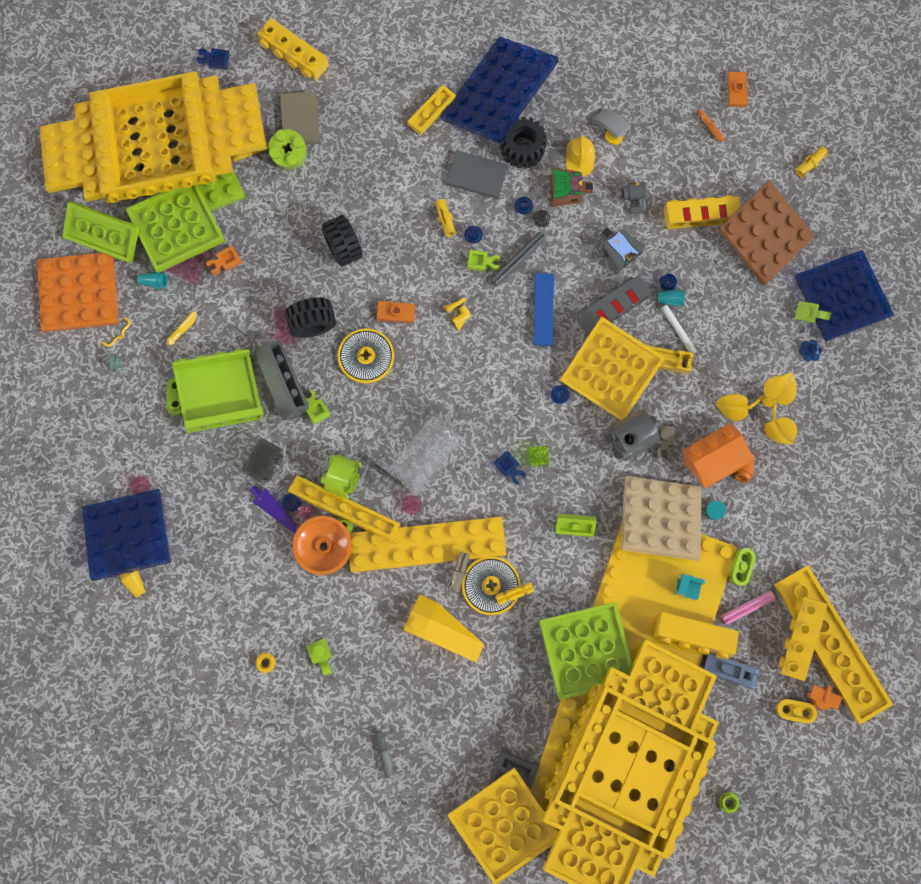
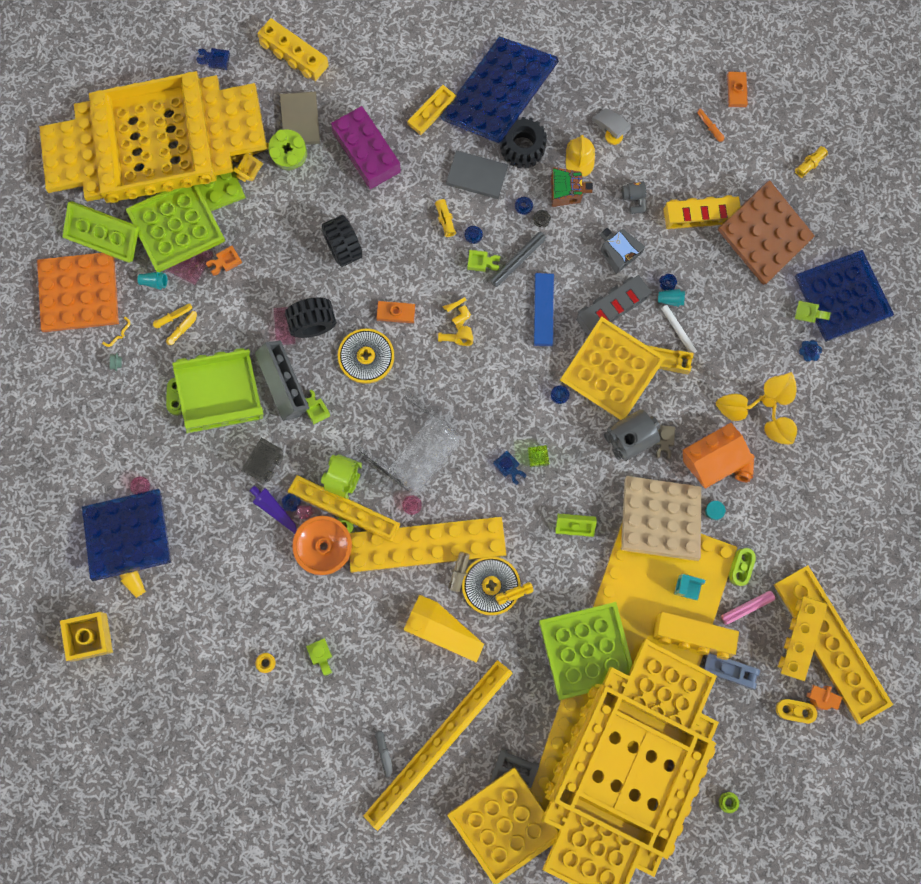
none -> yellow brick [60,612,113,662]
none -> yellow piece [153,303,192,329]
none -> yellow bracket [233,153,263,182]
none -> magenta brick [331,106,401,190]
none -> yellow plate [363,660,513,831]
none -> yellow bar [438,326,473,346]

